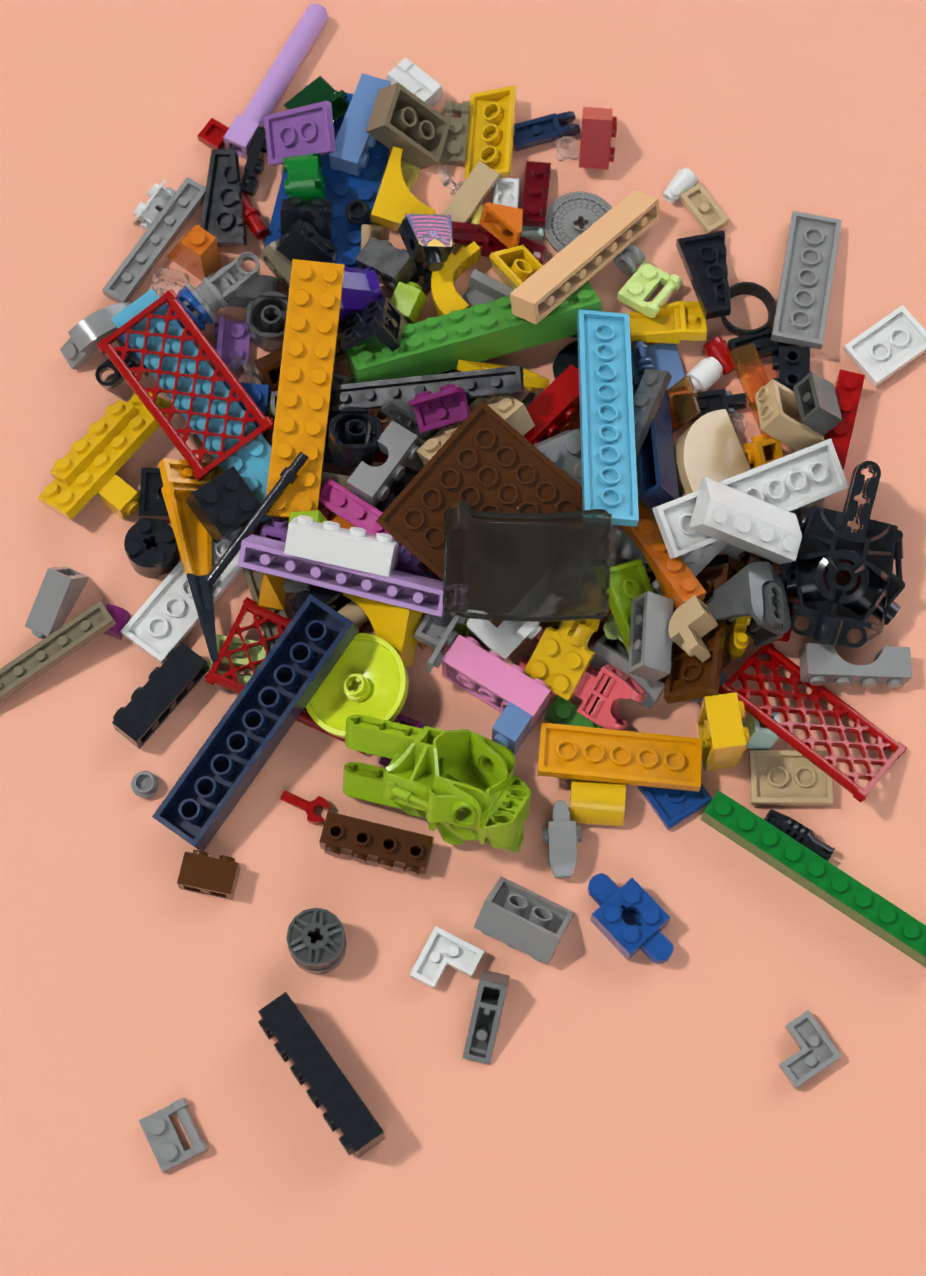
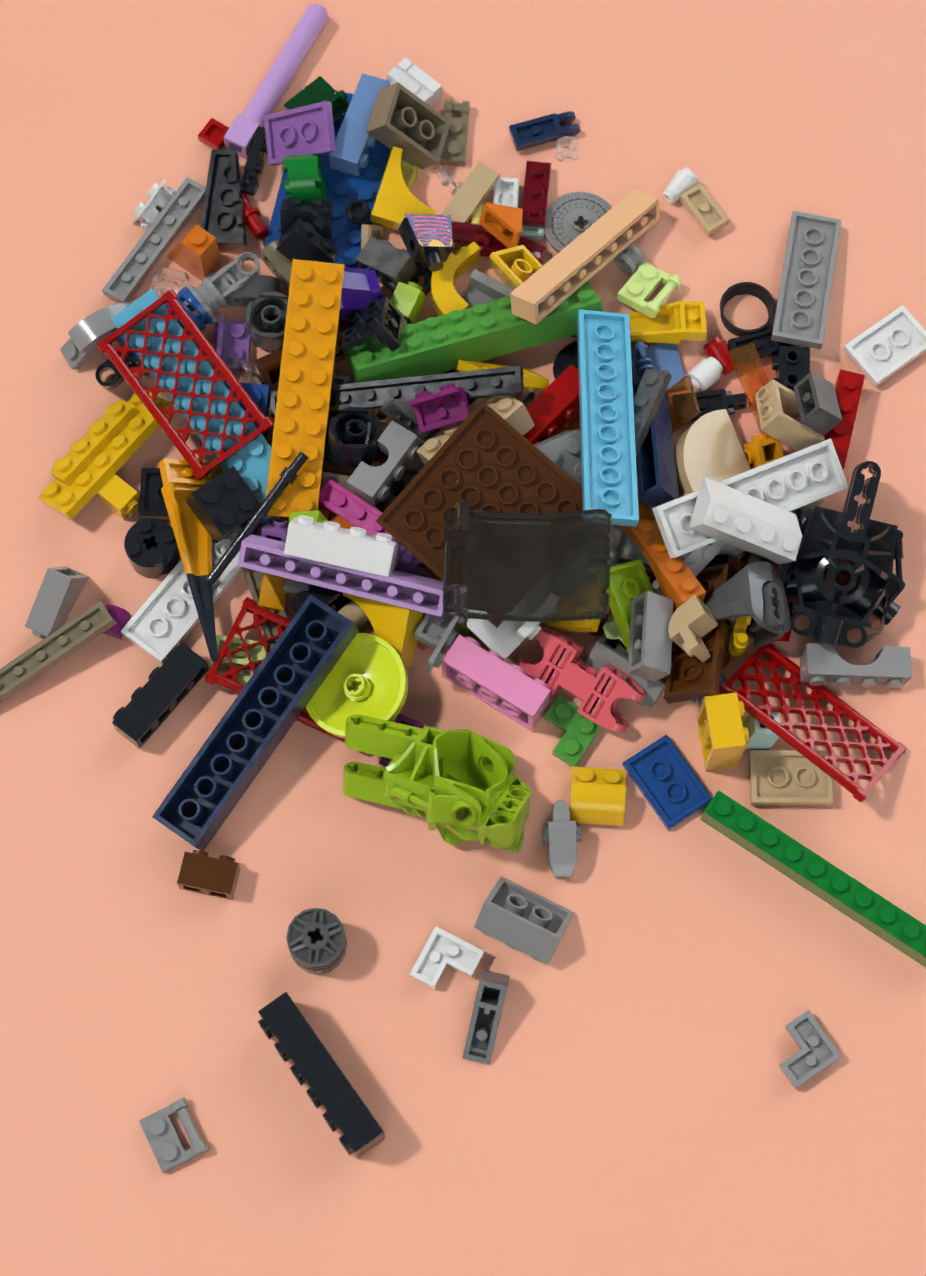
light grey plate [131,771,159,798] -> none
red bar [280,790,331,825] -> none
reddish brown brick [319,811,434,876] -> none
yellow slope [464,85,517,180] -> none
medium blue brick [491,702,533,756] -> none
yellow plate [524,614,595,701] -> none
light orange plate [537,722,702,792] -> none
red brick [579,107,617,170] -> none
blue brick [587,873,674,964] -> none
black wing [676,230,731,319] -> none
clear plate [729,412,748,437] -> none
black hinge [764,809,835,861] -> none

